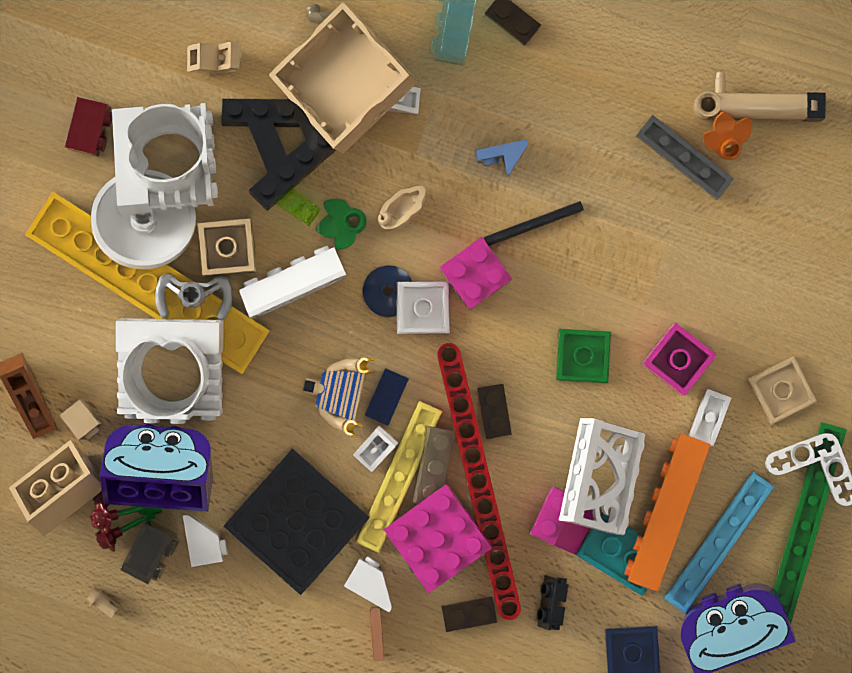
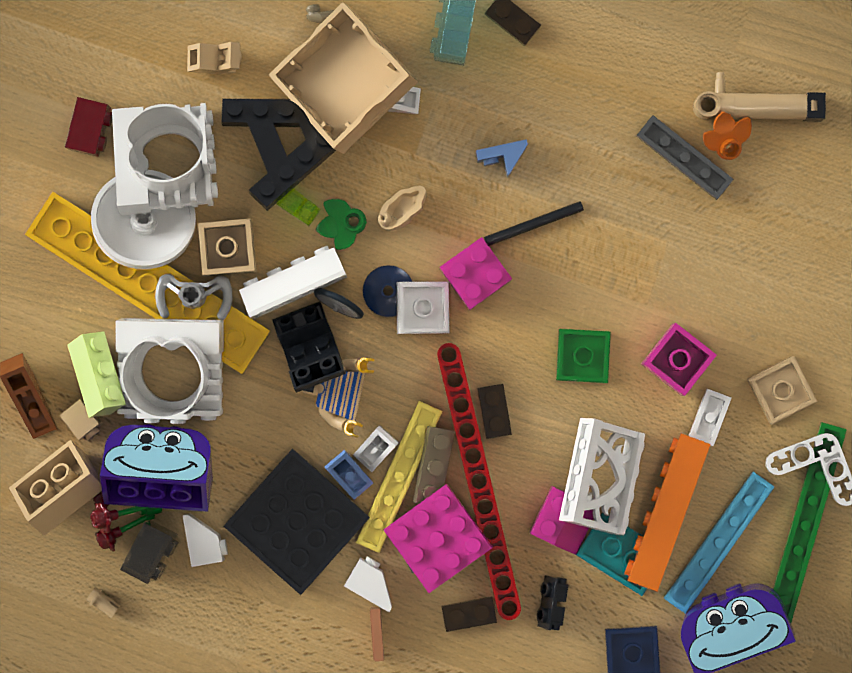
clear blue tile [365,368,409,426] -> none
none -> yellowish green brick [68,331,126,418]
none -> black slope [272,302,346,393]
none -> wheel [314,288,364,319]
none -> medium blue slope [324,450,373,500]

